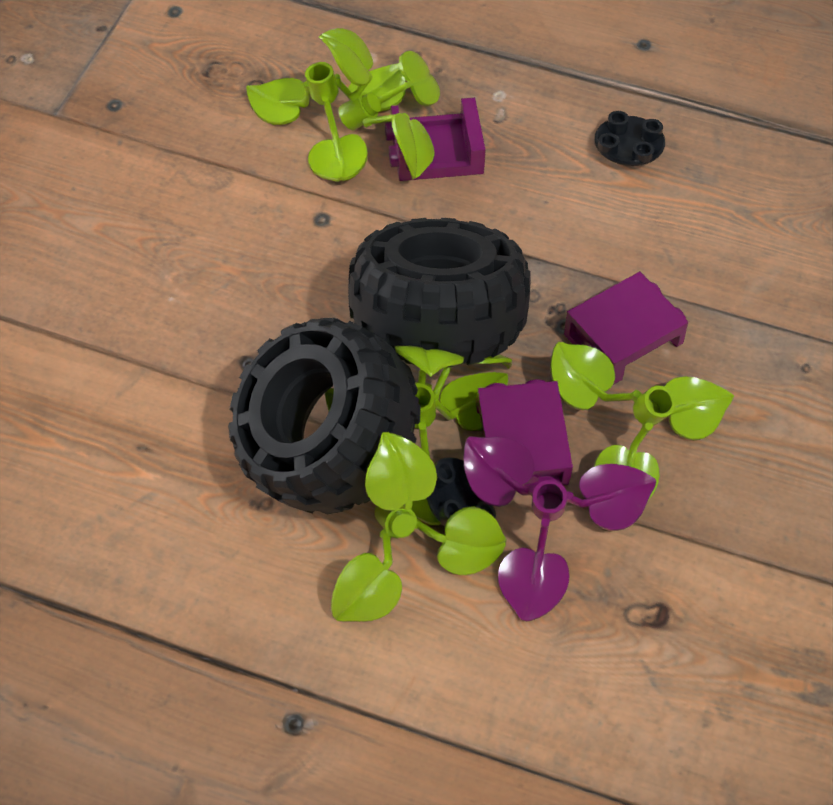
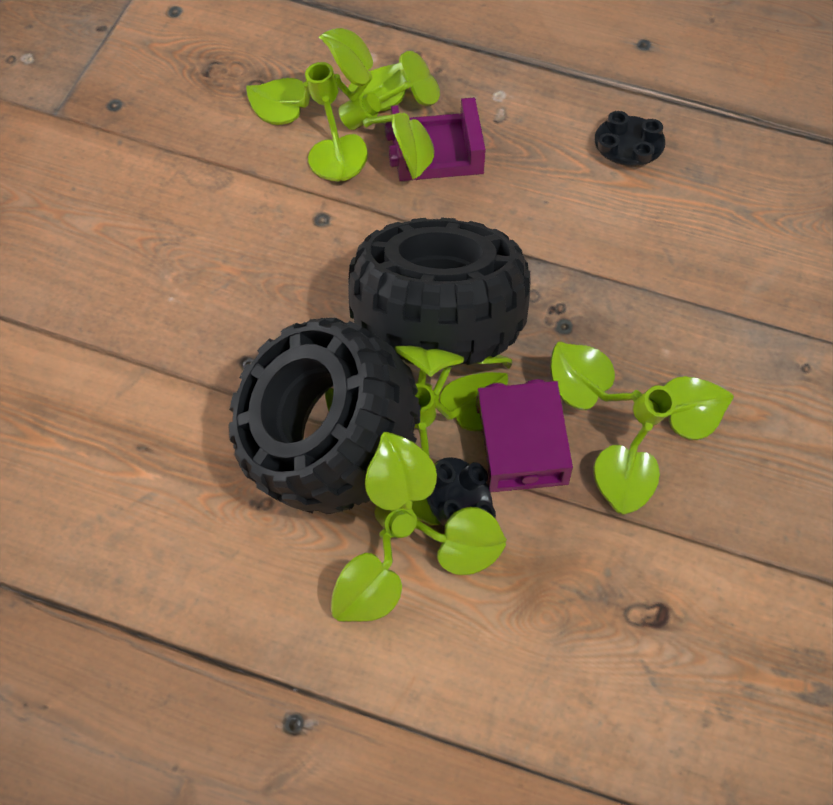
magenta plant [464,436,656,622] -> none
magenta panel [564,271,688,385] -> none

